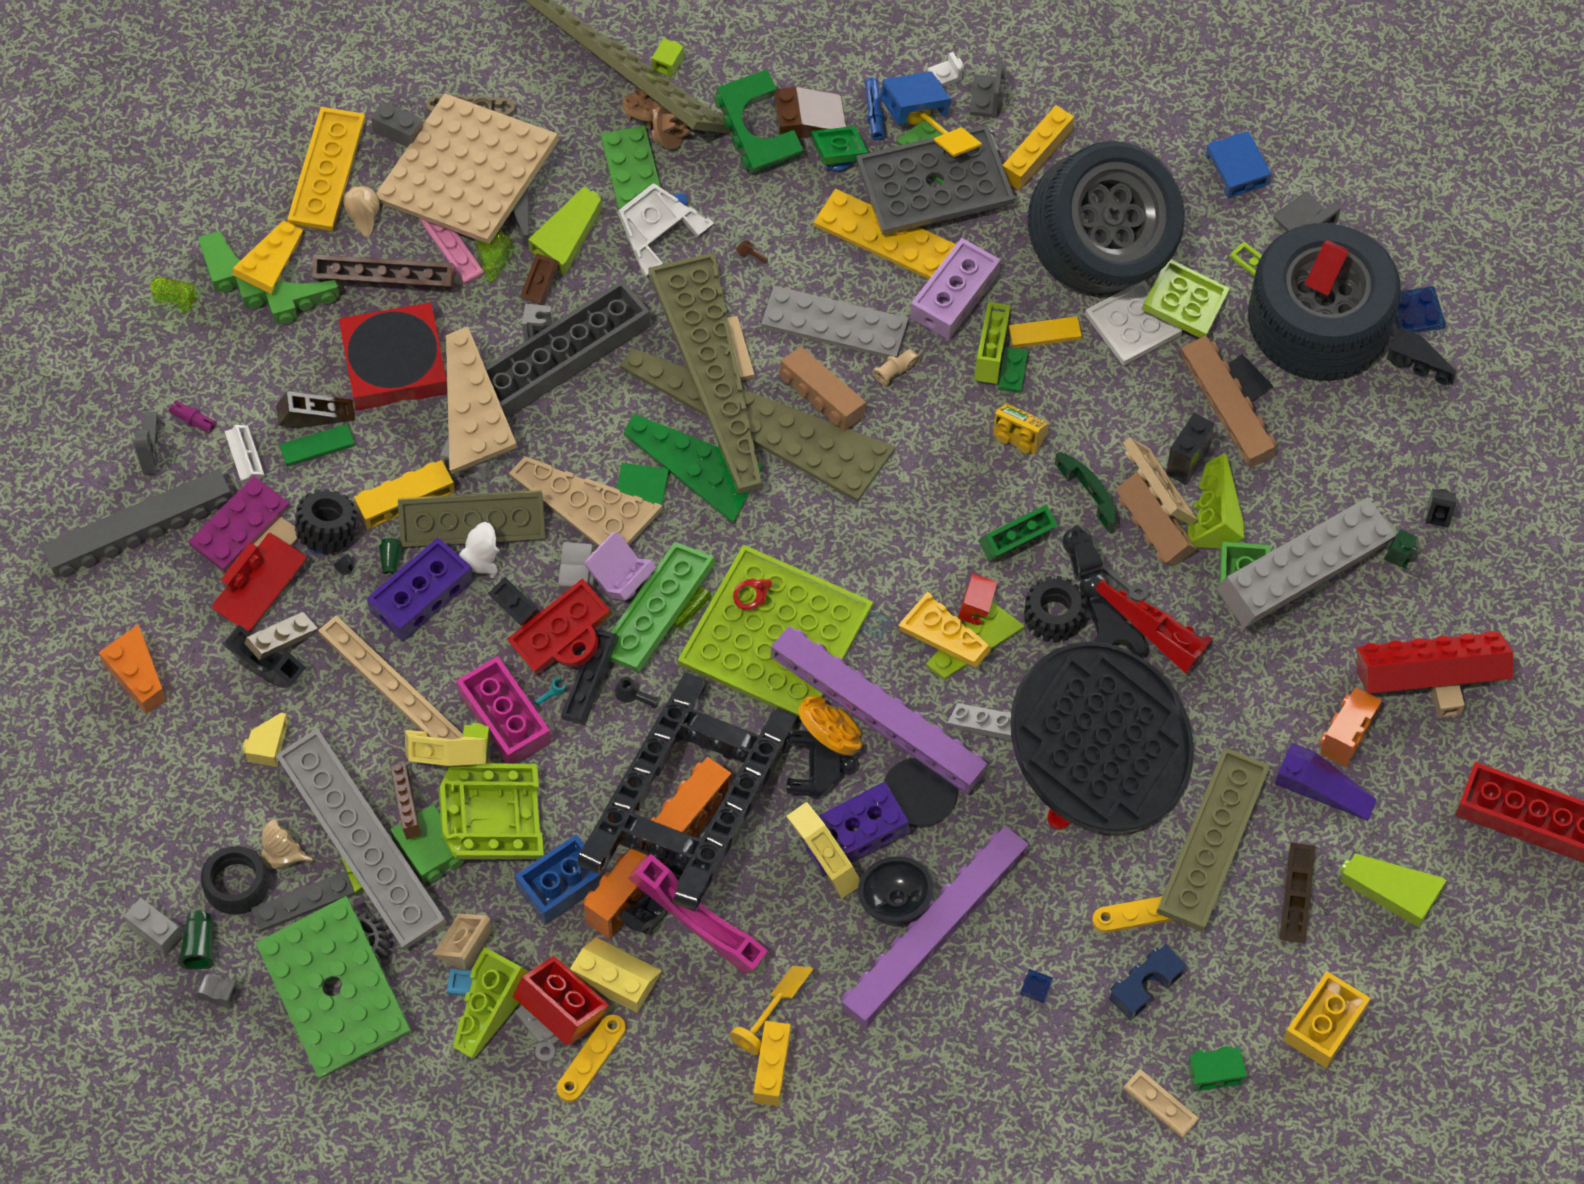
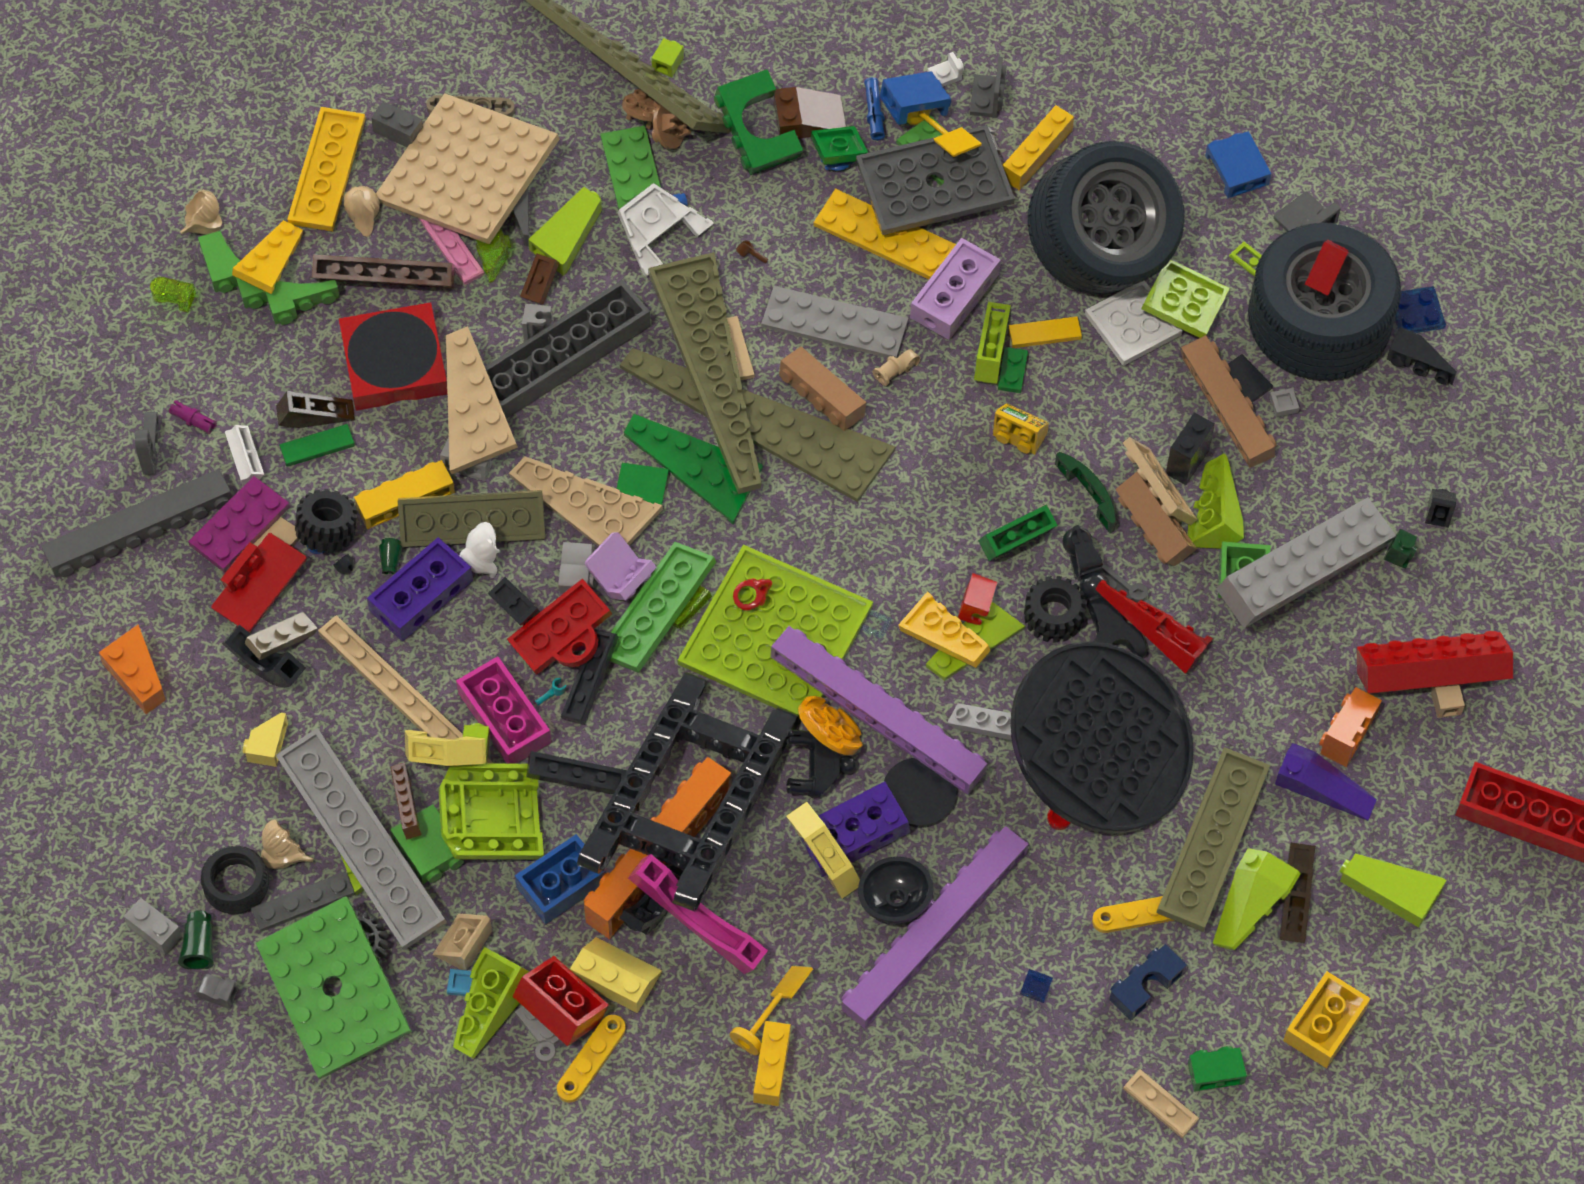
black bar [615,677,660,709] -> none
none -> tan hair [180,190,222,235]
none -> black plate [526,751,627,794]
none -> lime wedge [1213,848,1301,950]
none -> light grey plate [1269,388,1299,417]

